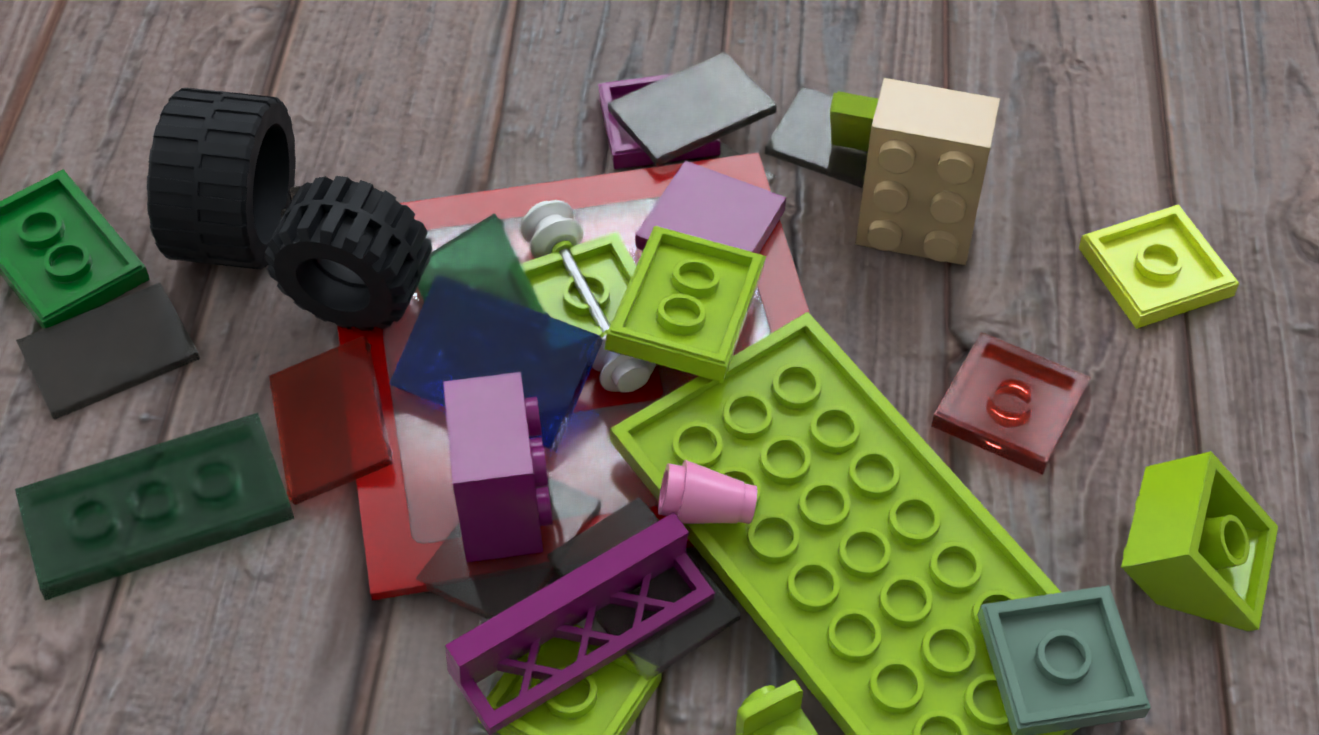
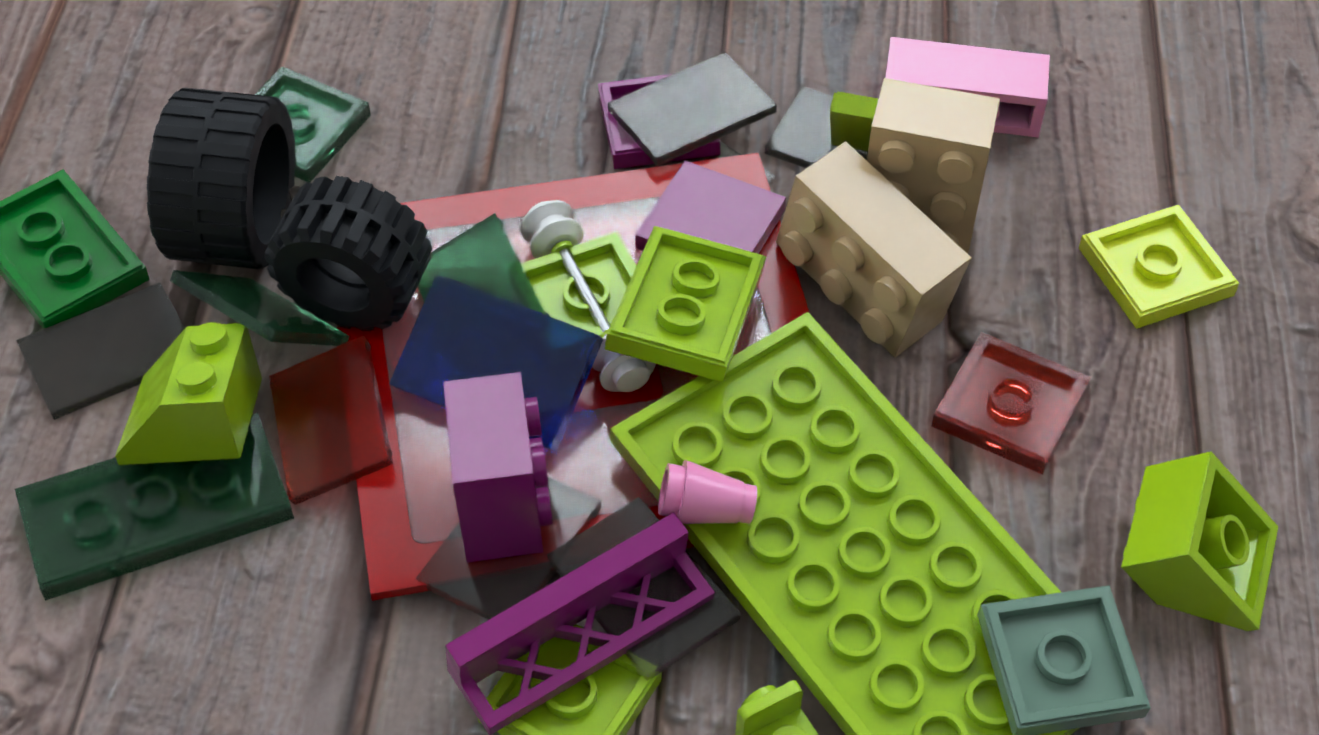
none -> lime slope [115,322,262,465]
none -> clear green piece [170,270,350,347]
none -> clear green tile [254,66,371,183]
none -> tan brick [776,141,972,358]
none -> bright pink brick [885,37,1050,138]

